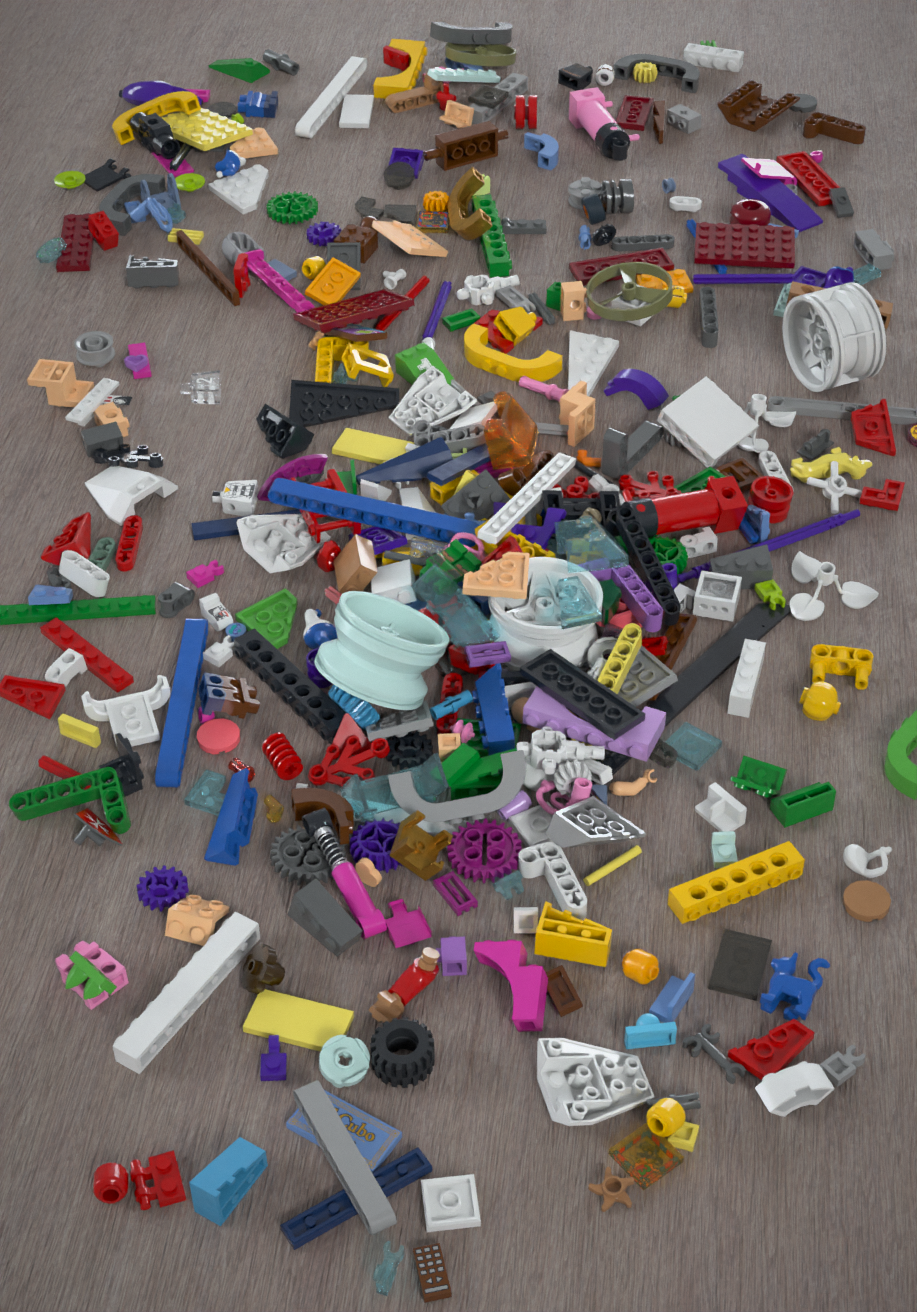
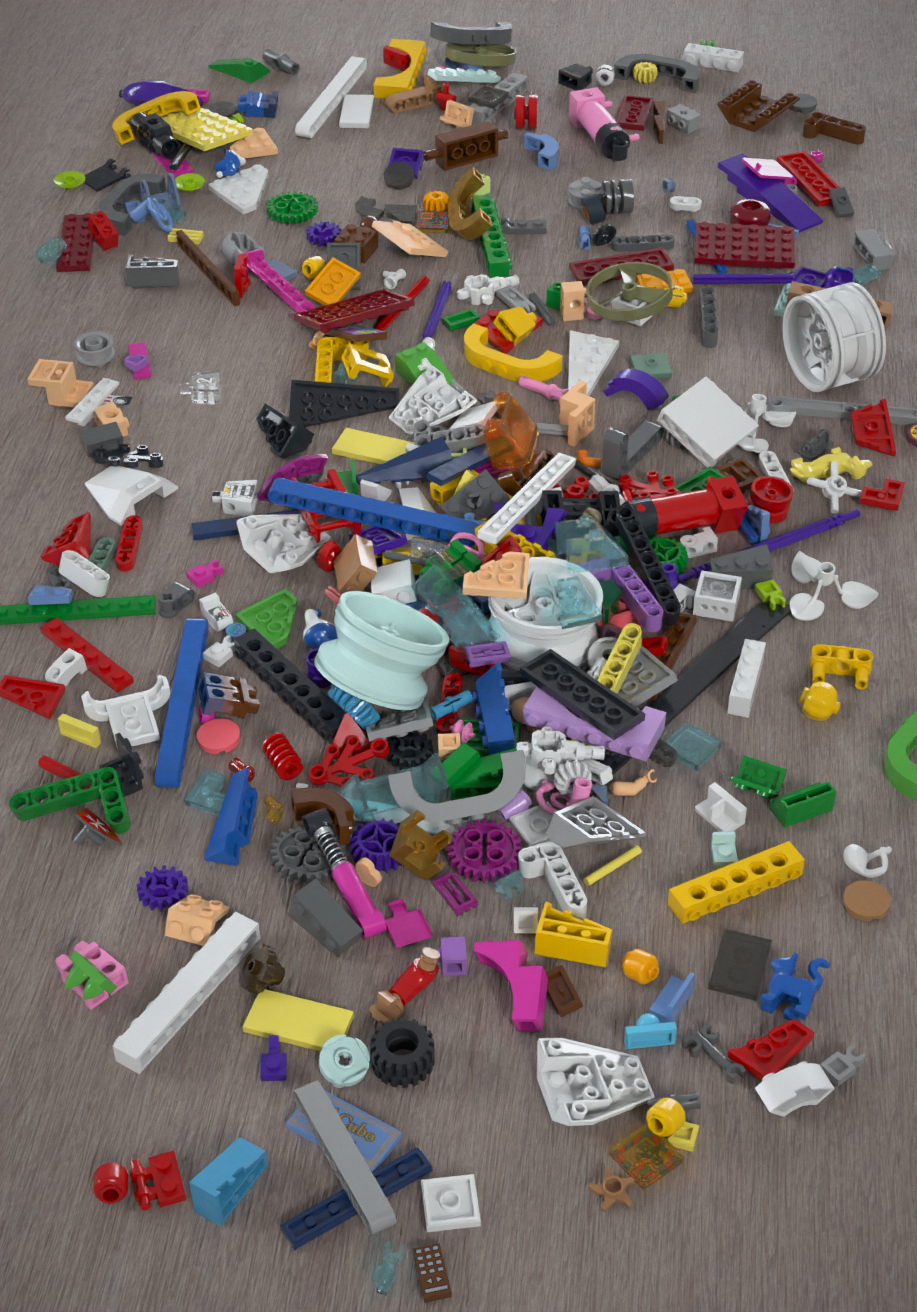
none -> sand green plate [630,352,672,379]

